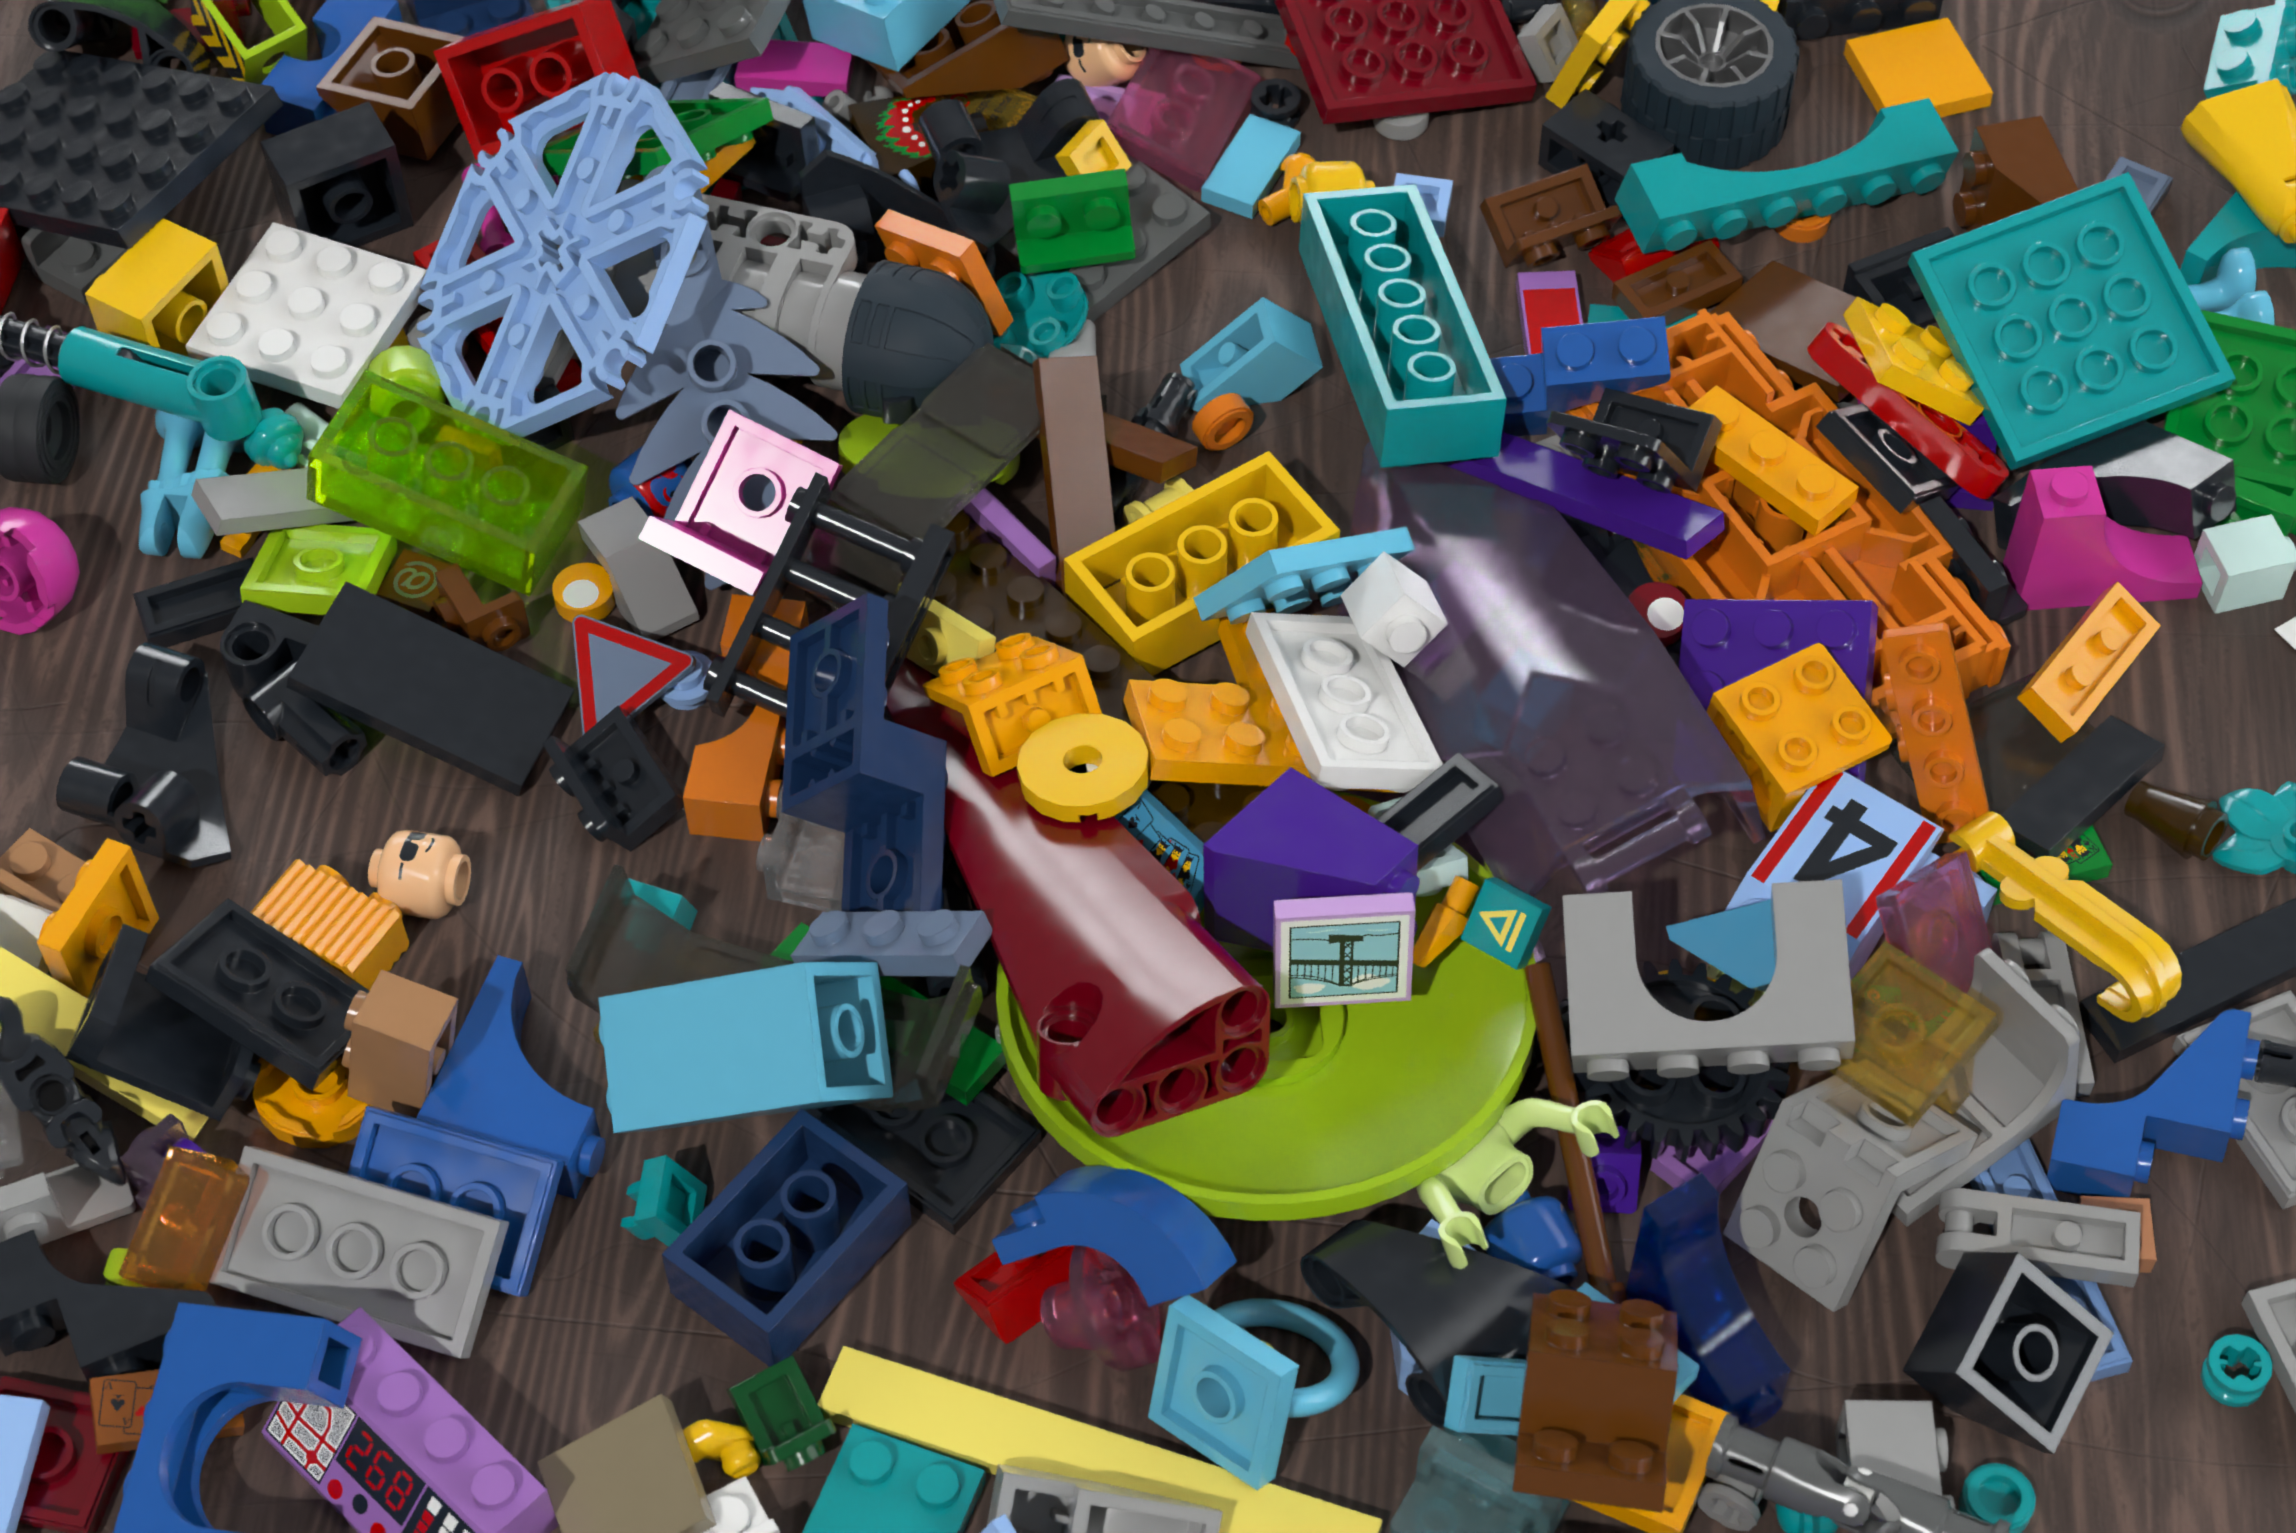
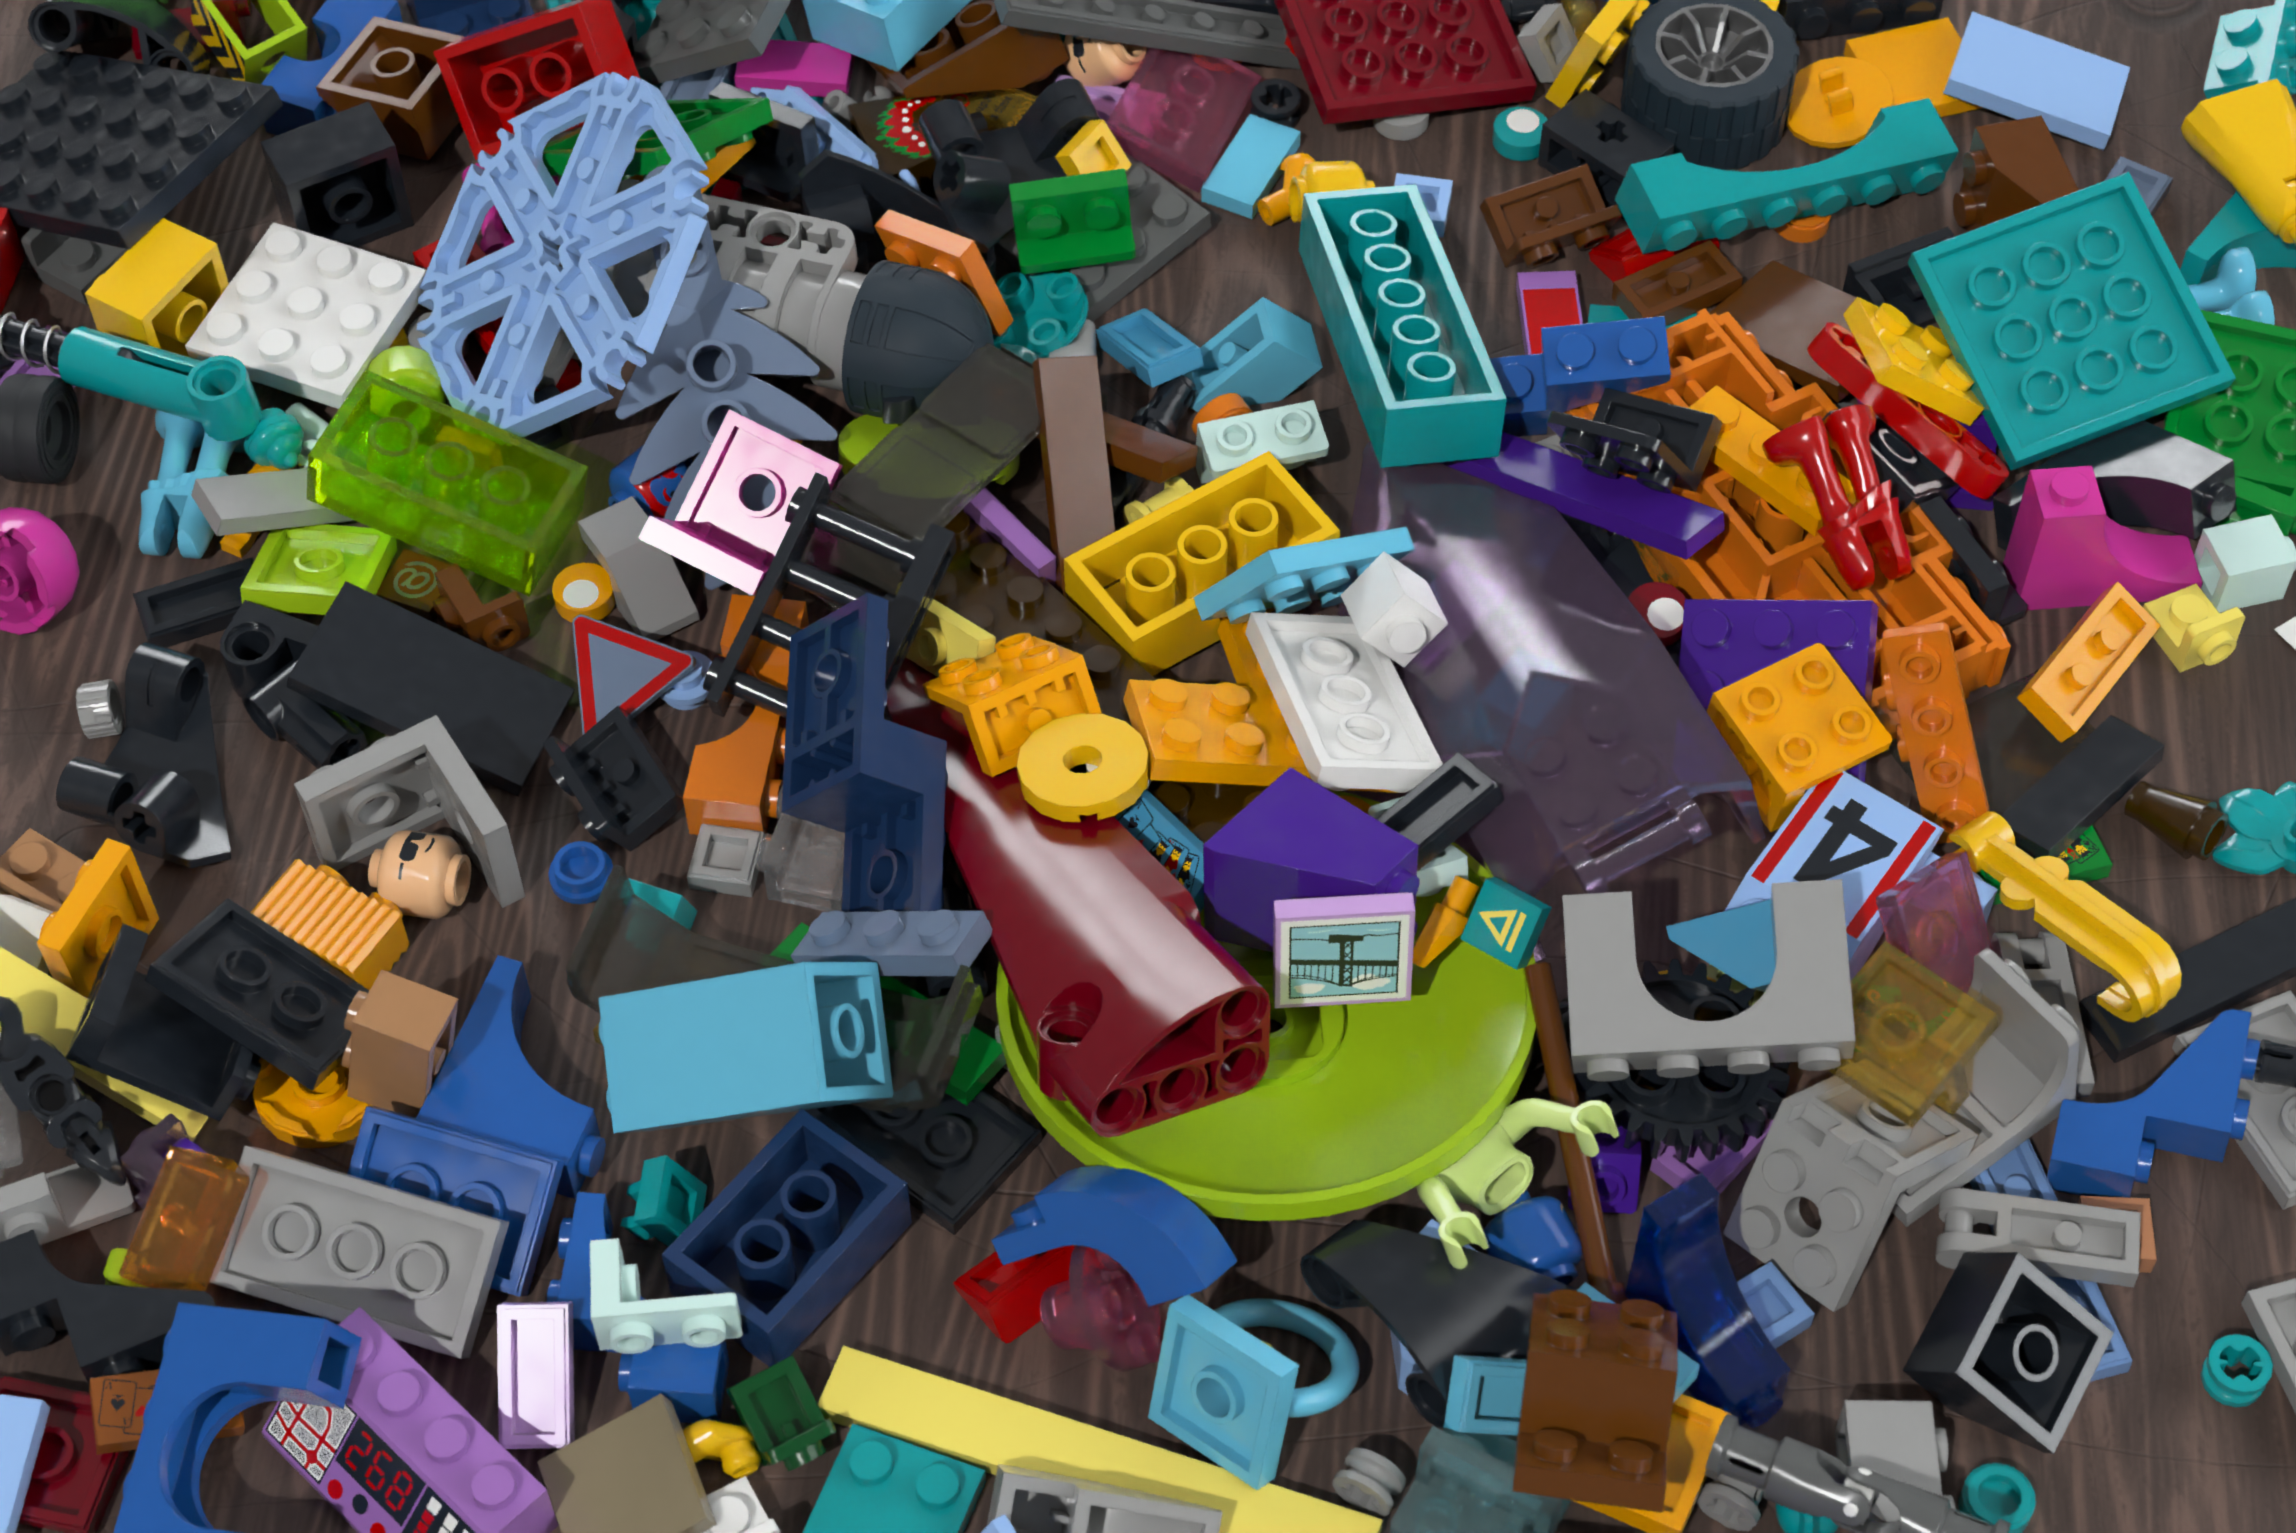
none -> light grey axle [76,679,124,739]
none -> light grey bracket [294,715,526,908]
none -> tile [497,1302,575,1449]
none -> blue arch [546,1192,729,1423]
none -> blue plate [548,841,615,904]
none -> light aqua bracket [590,1238,742,1354]
none -> light grey tile [687,823,766,897]
none -> dark azure tile [1096,308,1204,388]
none -> light aqua bracket [1195,400,1329,484]
none -> light grey bush [1332,1448,1406,1517]
none -> teal tile [1492,107,1547,161]
none -> medium blue plate [1712,1261,1815,1361]
none -> red piece [1762,404,1913,592]
none -> light orange piece [1786,56,1894,149]
none -> light blue tile [1943,12,2130,150]
none -> light yellow bracket [2143,584,2246,673]

